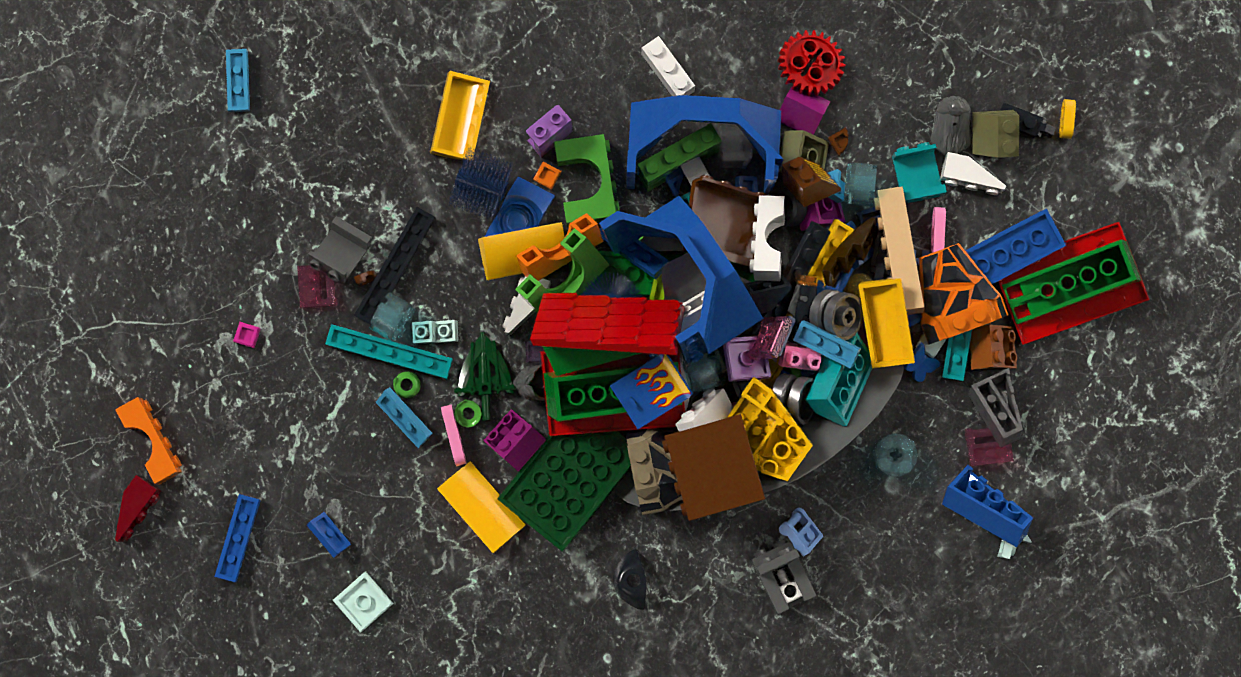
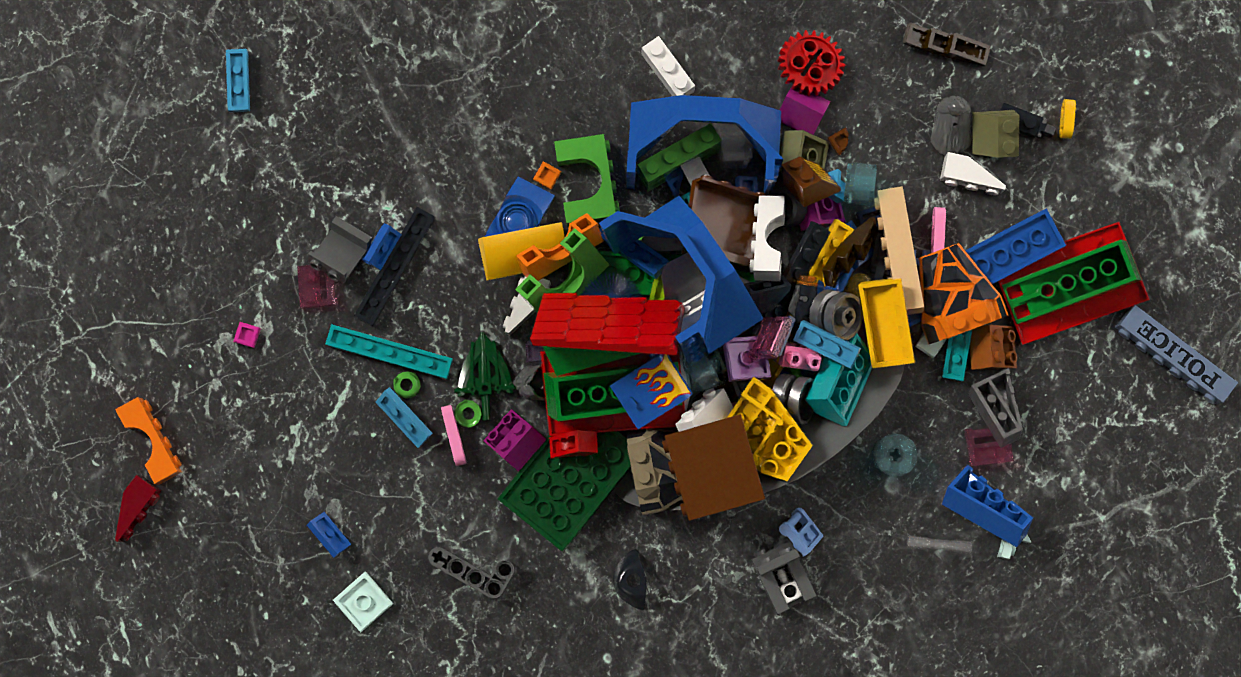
blue plate [214,494,261,582] -> none
reddish brown tile [354,270,377,287] -> none
clear light blue brick [369,292,416,342] -> none
light aqua slope [412,320,458,344] -> none
yellow slope [430,71,490,160] -> none
yellow slope [437,461,526,553] -> none
dark blue piece [449,147,513,220] -> none
medium lavender panel [526,105,573,157] -> none
teal panel [892,142,947,204] -> none
blue animal [904,342,940,382] -> none
none -> blue panel [362,223,402,270]
none -> dark grey beam [428,547,515,598]
none -> red arch [549,430,598,459]
none -> dark brown slope [902,23,991,66]
none -> clear piece [907,535,973,554]
none -> sand blue brick [1115,305,1238,404]

